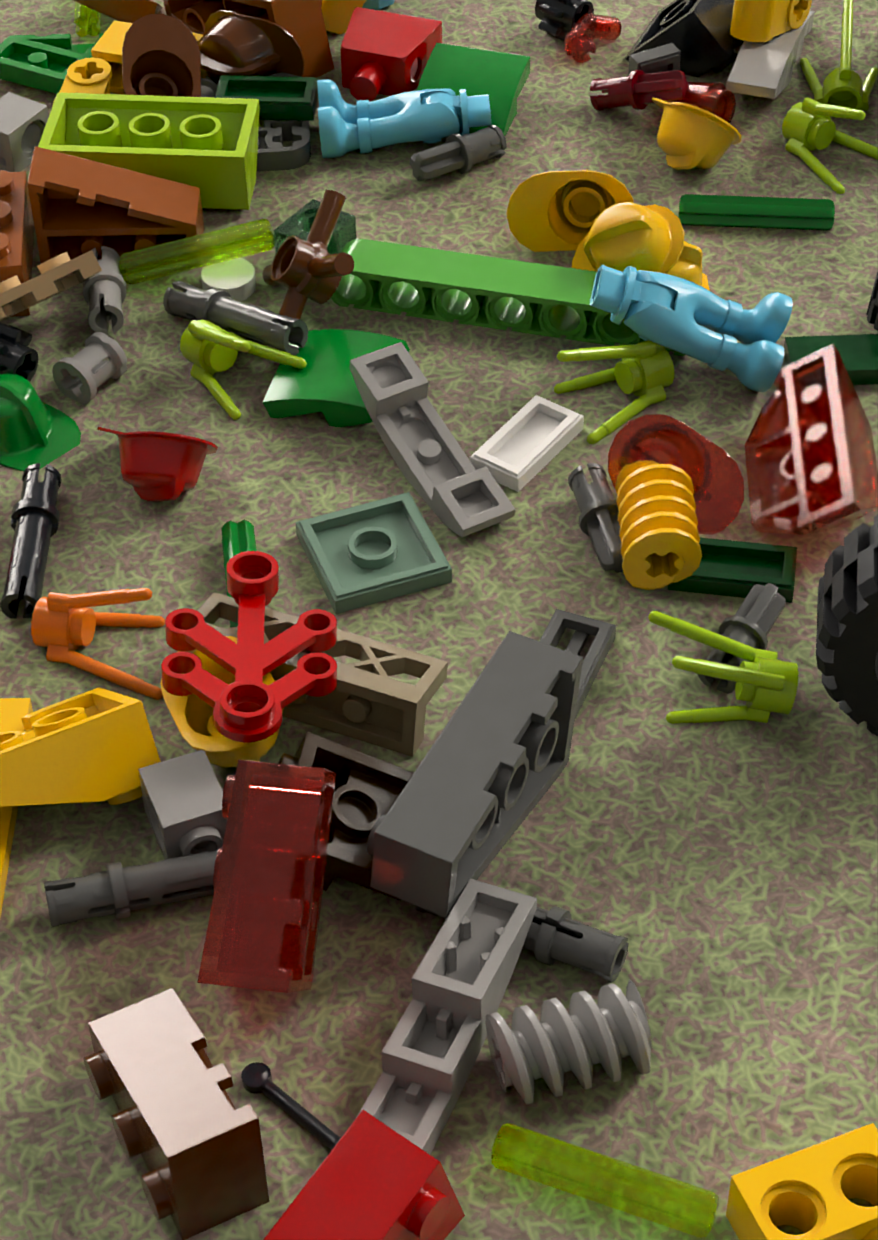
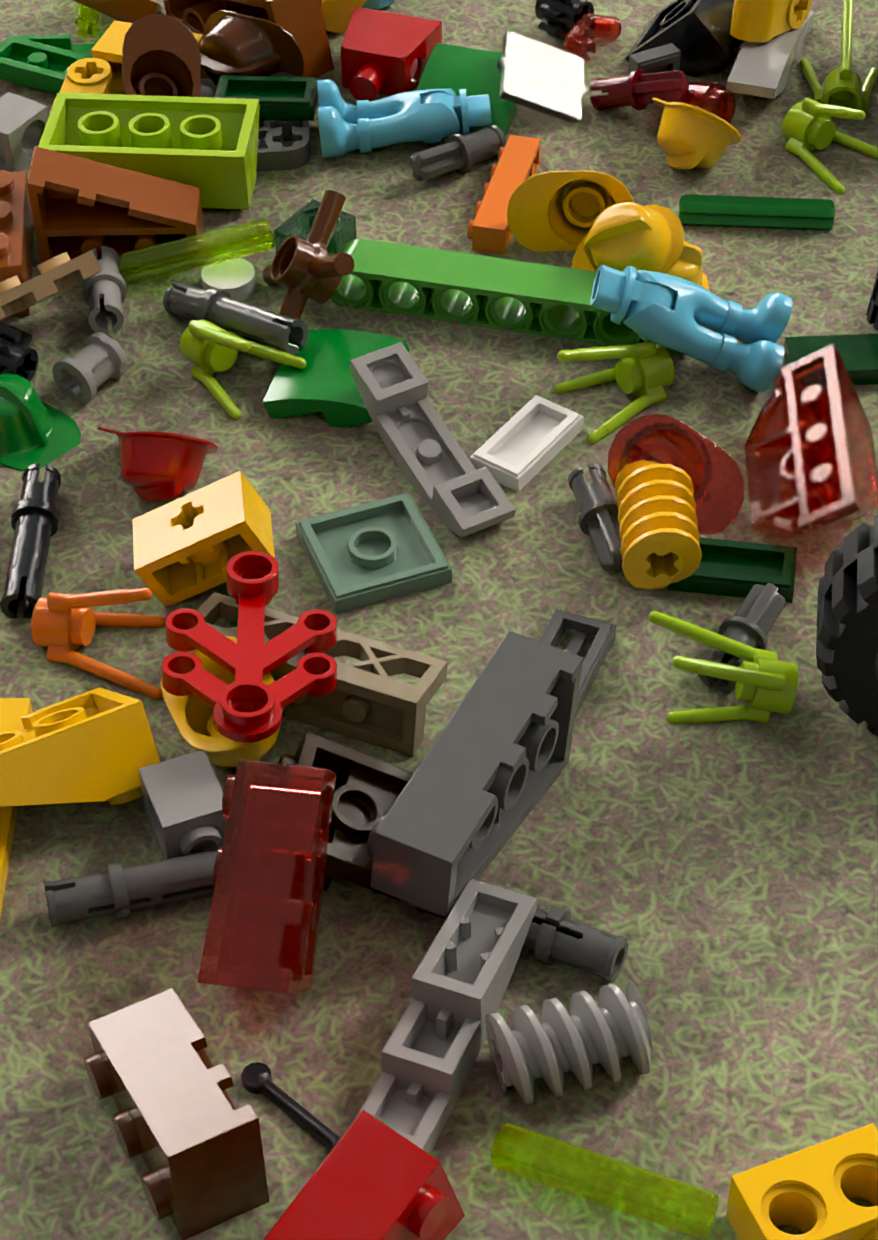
none -> yellow brick [132,471,275,606]
none -> orange piece [467,135,541,255]
none -> clear smoke piece [497,30,588,123]

